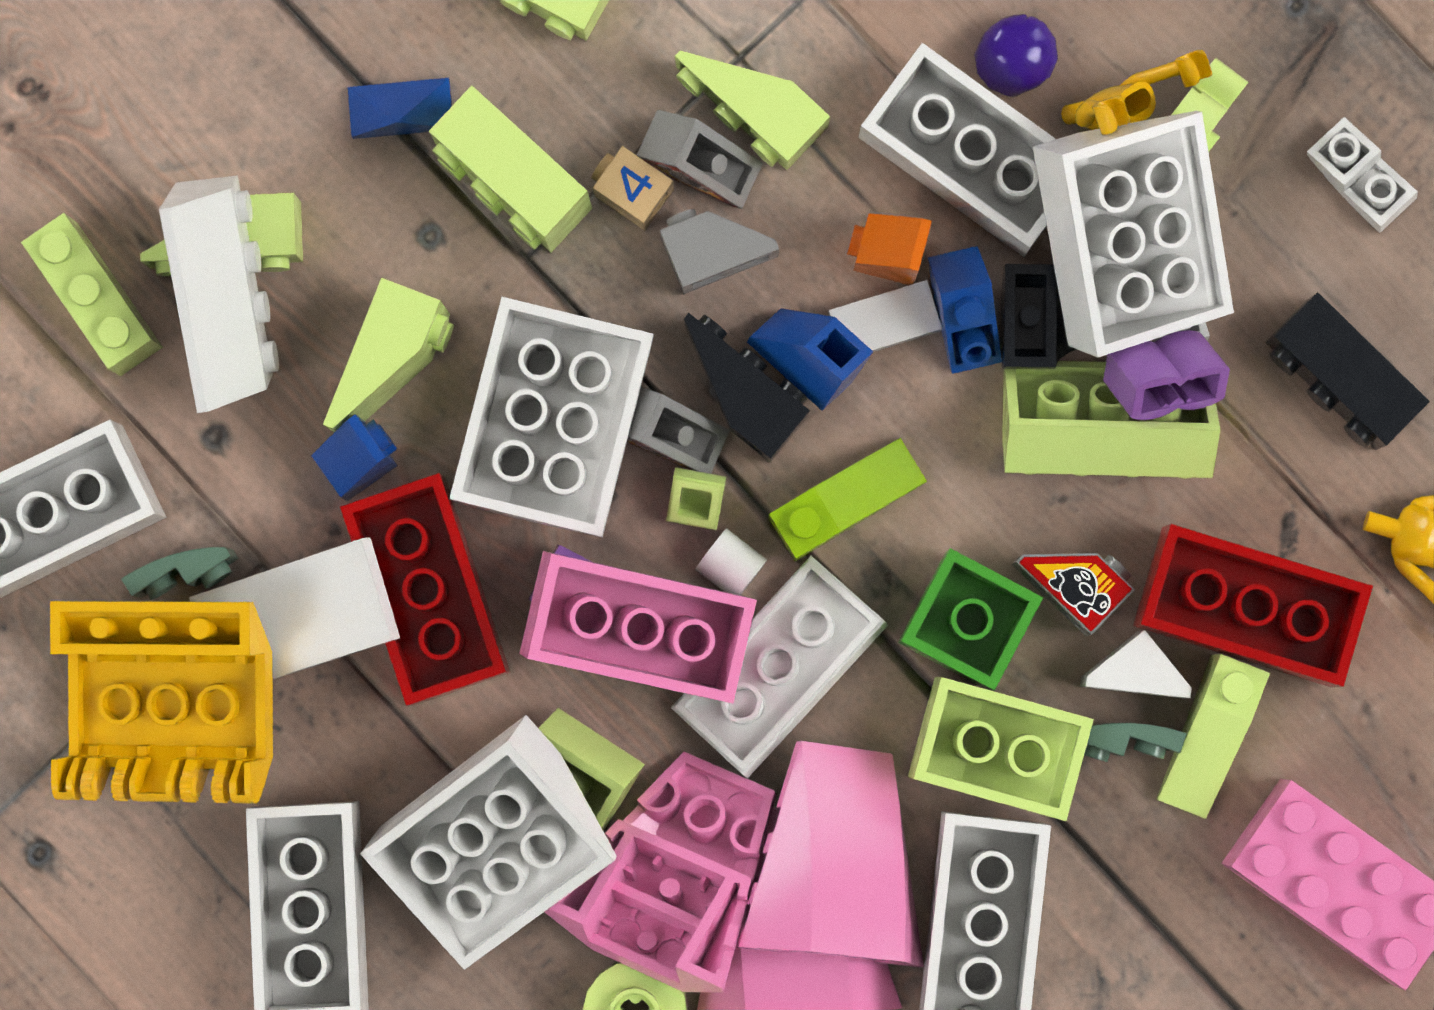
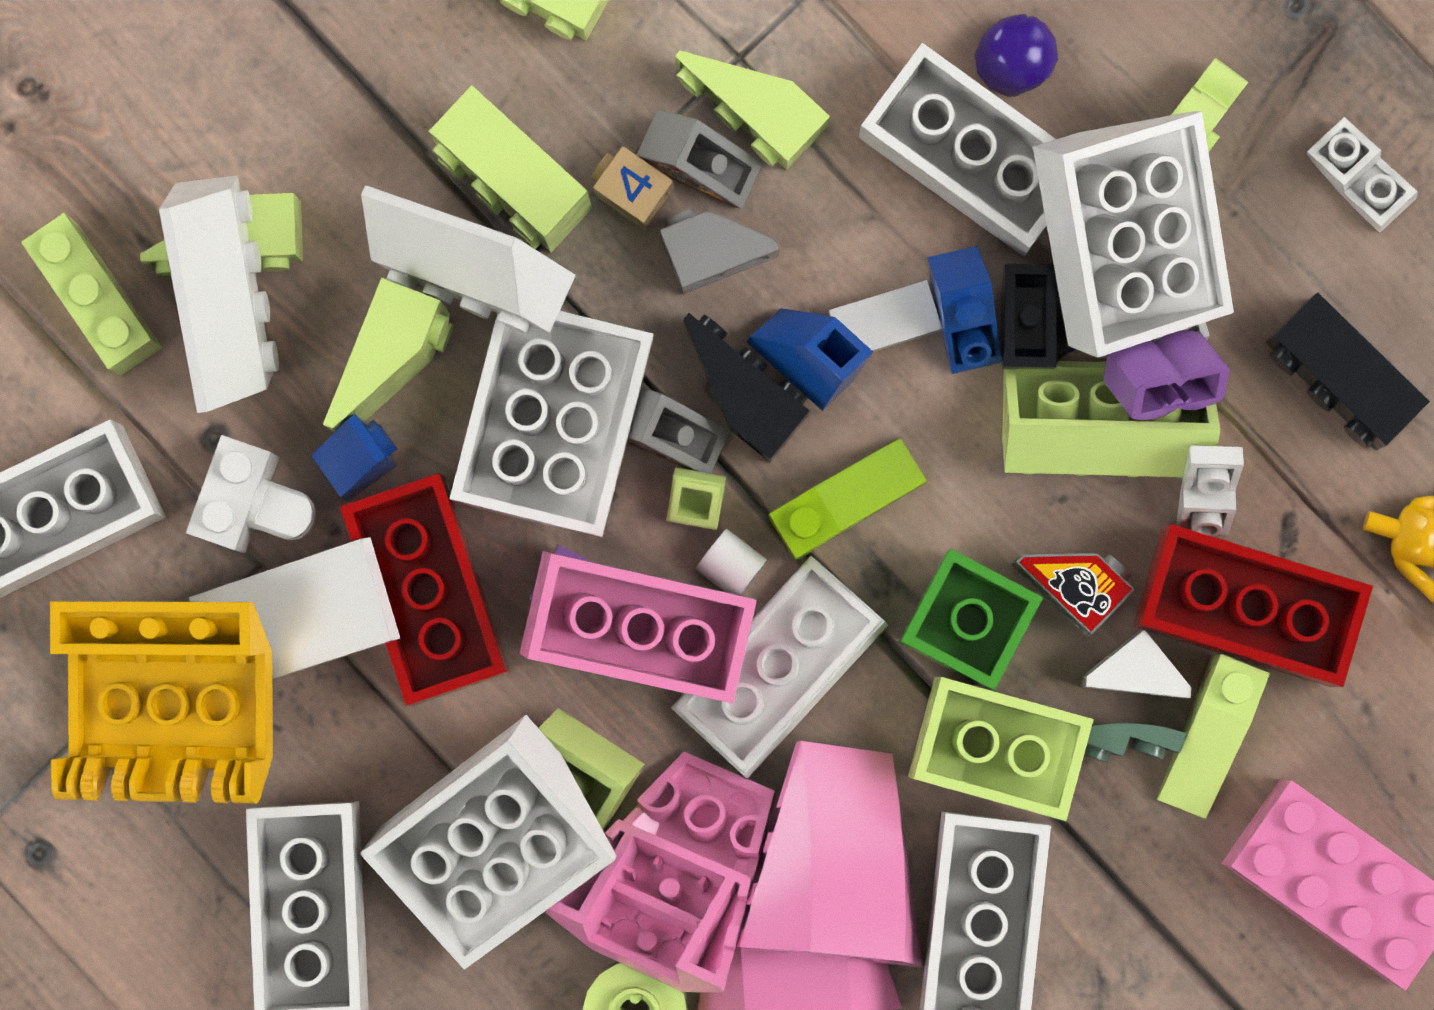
sand green slope [121,547,239,600] -> none
blue slope [347,78,452,139] -> none
orange slope [847,213,932,285] -> none
yellow piece [1061,50,1212,135] -> none
none -> white brick [186,435,316,554]
none -> white slope [361,185,576,333]
none -> white slope [1176,445,1244,537]

